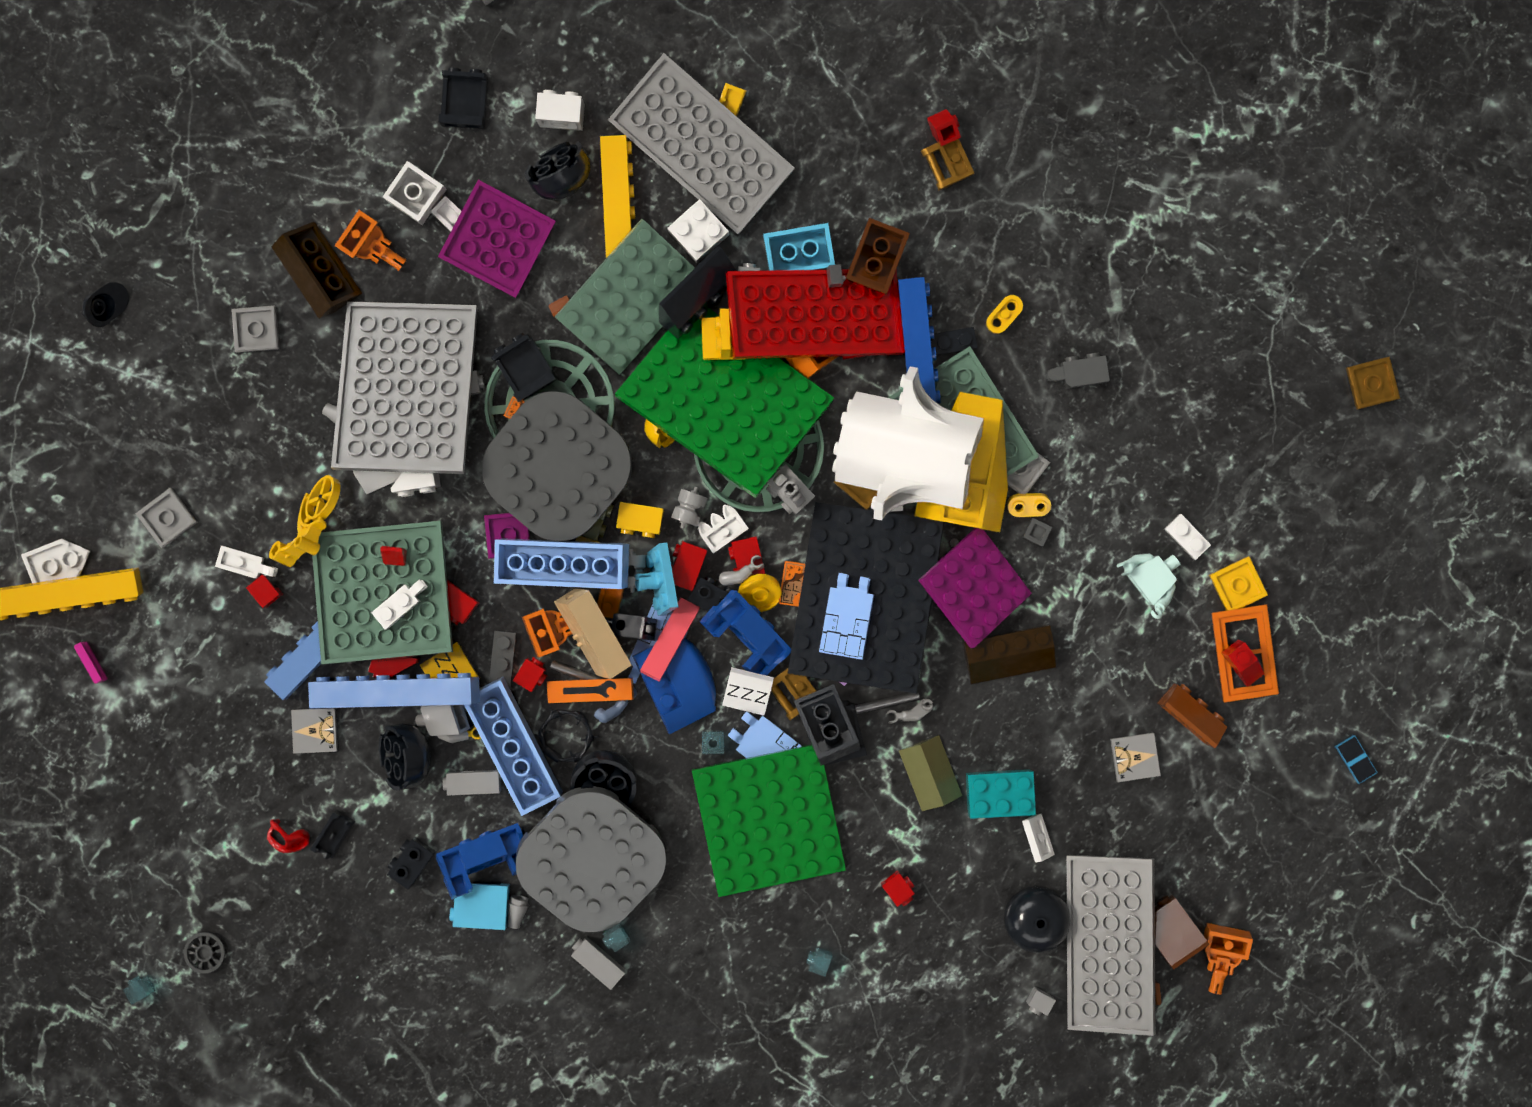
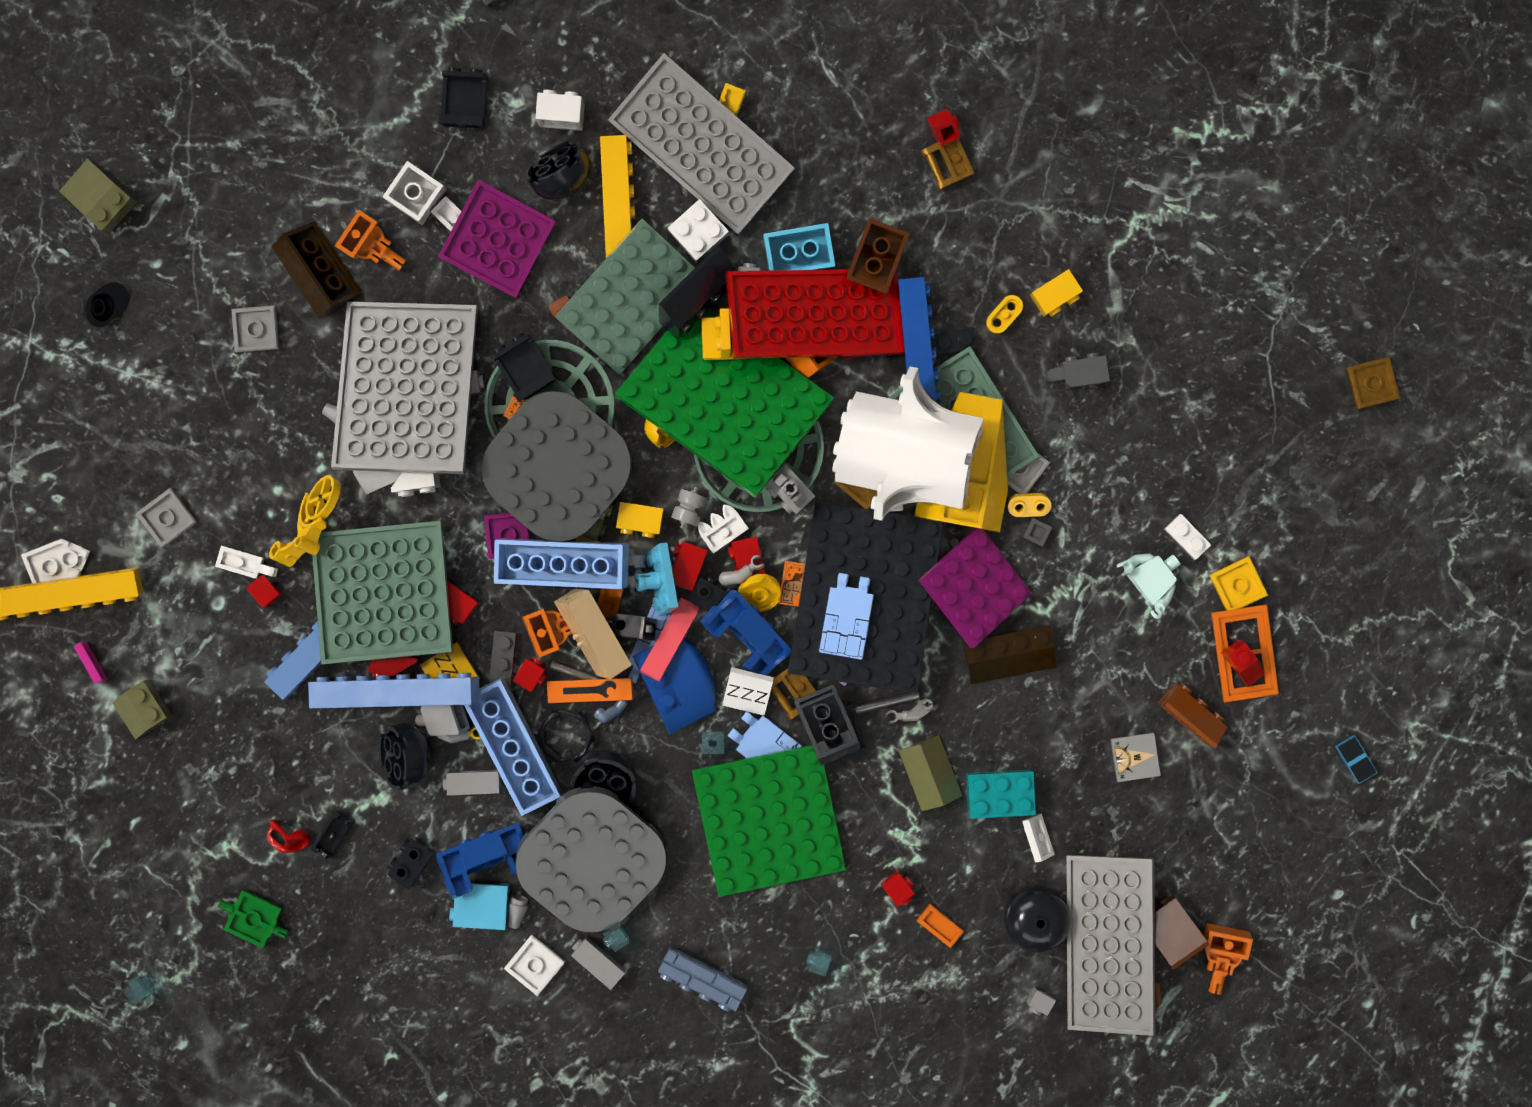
dark grey wheel [184,932,226,973] -> none
light grey tile [291,708,338,754] -> none
white plate [371,579,428,630] -> none
red slope [380,546,407,566] -> none
flat silver piece [826,264,846,287] -> none
none -> olive slope [59,159,137,234]
none -> olive slope [112,680,173,740]
none -> green plate [217,890,288,948]
none -> white tile [504,934,565,996]
none -> sand blue brick [658,946,747,1012]
none -> orange tile [917,904,964,948]
none -> yellow piece [1030,269,1083,317]

